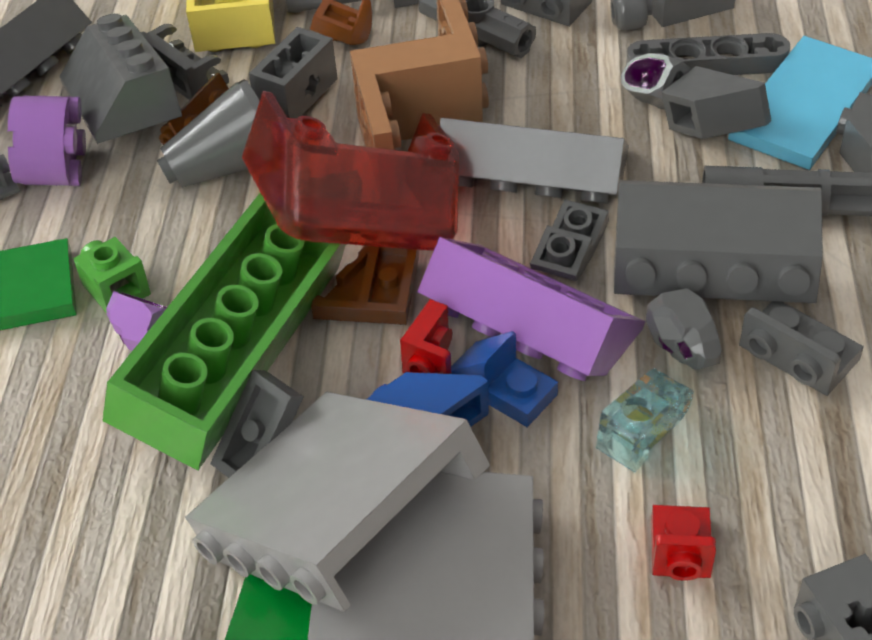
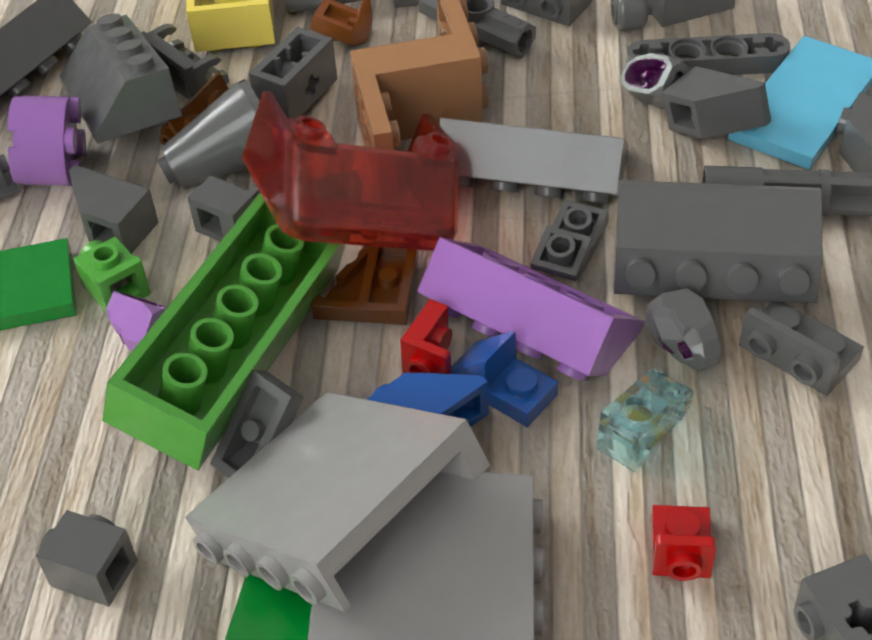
none -> dark grey brick [36,510,138,607]
none -> dark grey slope [69,165,159,254]
none -> dark grey brick [188,176,261,242]

